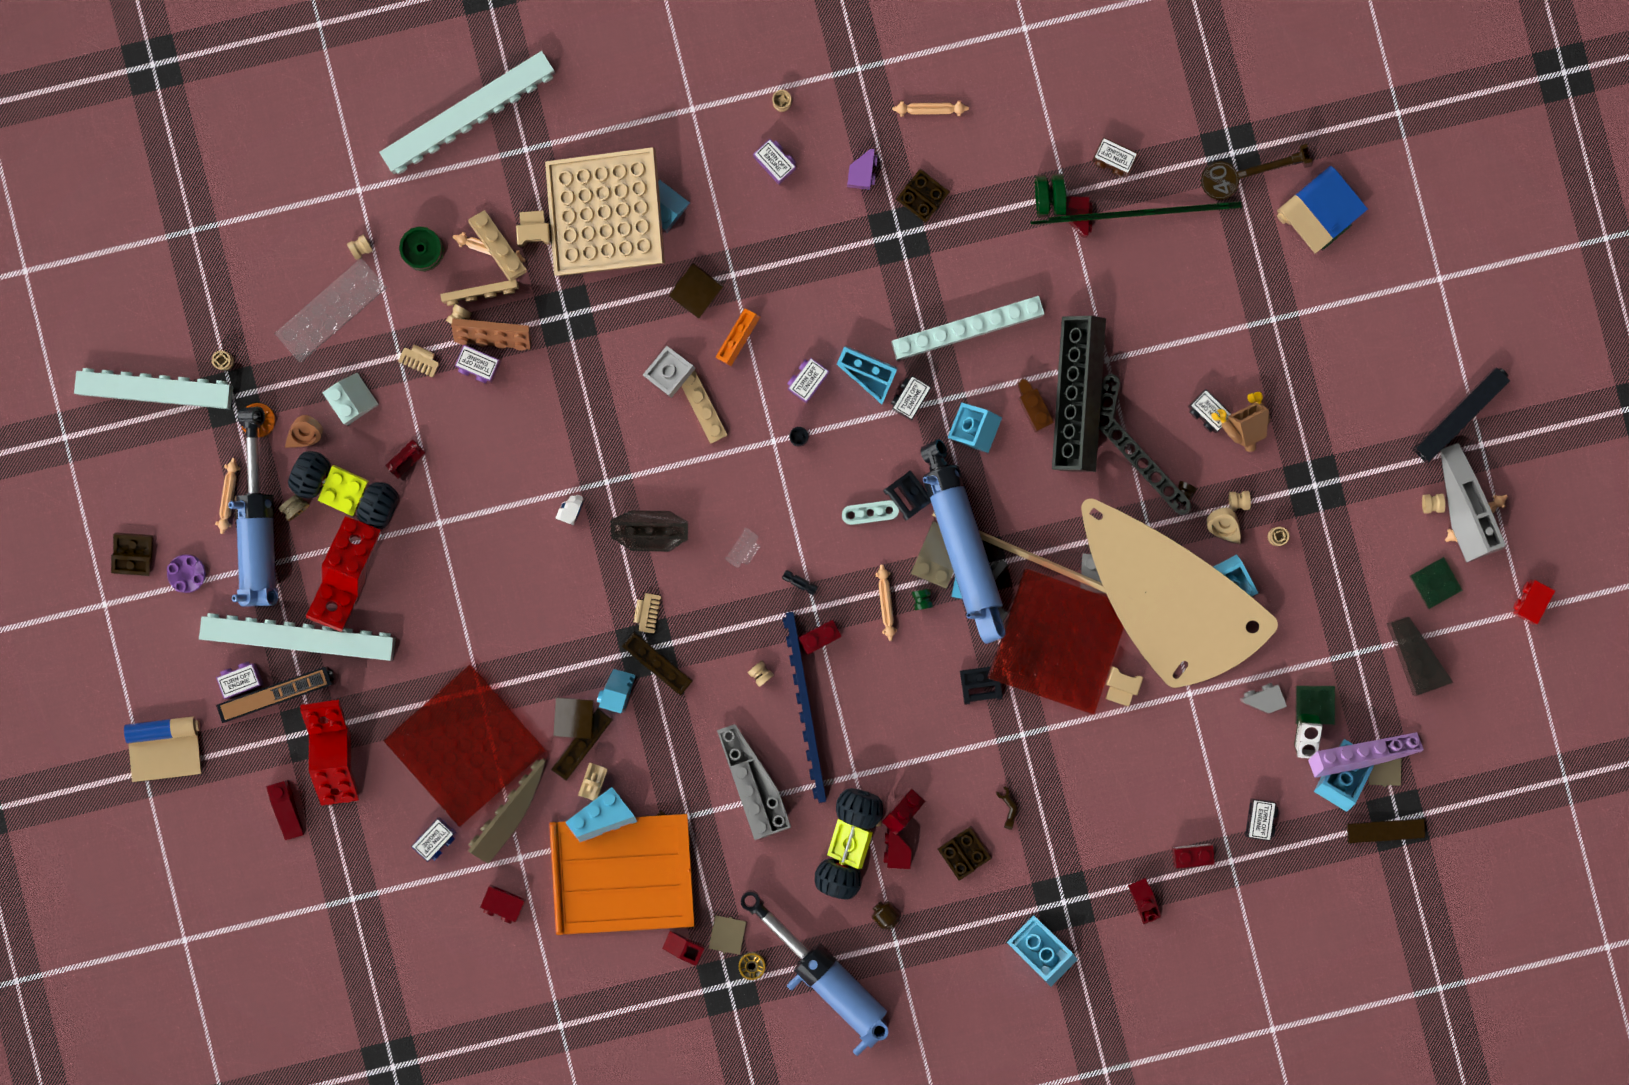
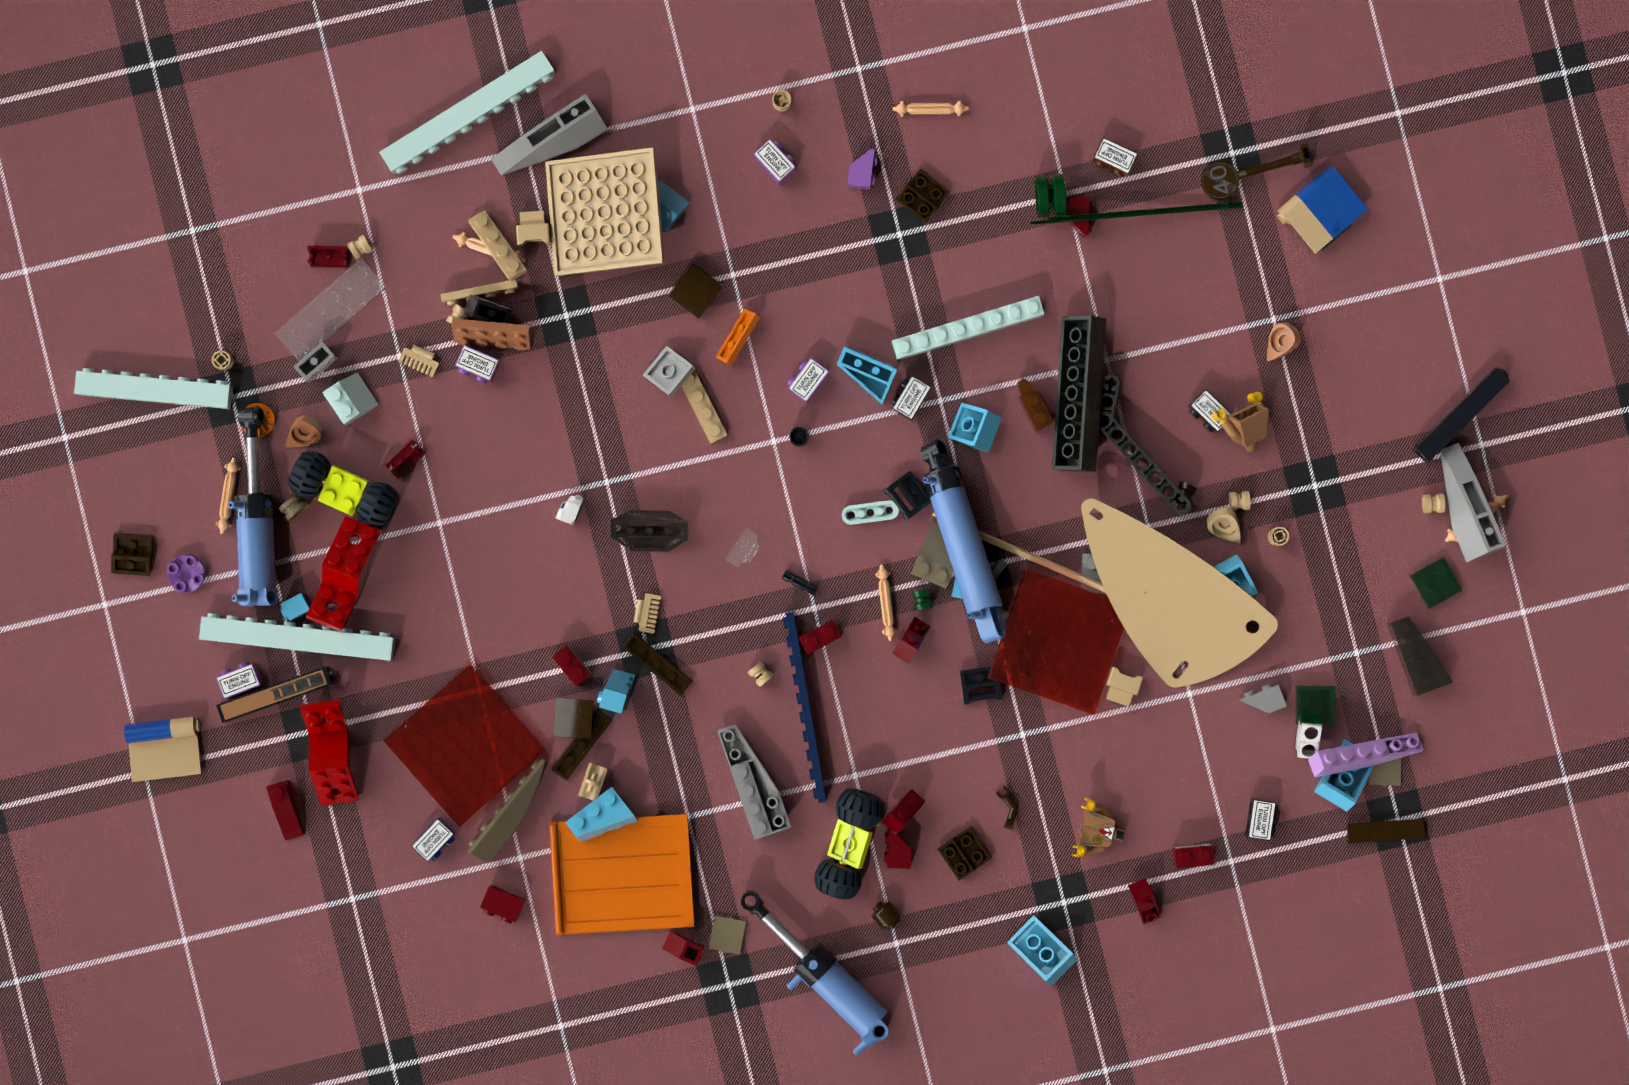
dark green wheel [399,227,444,272] -> none
wheel [739,952,765,980] -> none
red brick [1513,580,1555,625] -> none
none -> medium azure brick [280,593,311,621]
none -> light grey brick [293,341,338,383]
none -> dark red hinge [307,245,349,268]
none -> black brick [464,294,512,323]
none -> light grey wedge [491,94,608,176]
none -> dark red brick [552,645,592,687]
none -> dark red slope [892,617,931,664]
none -> medium nougat torso [1072,797,1125,857]
none -> nougat piece [1267,322,1301,362]

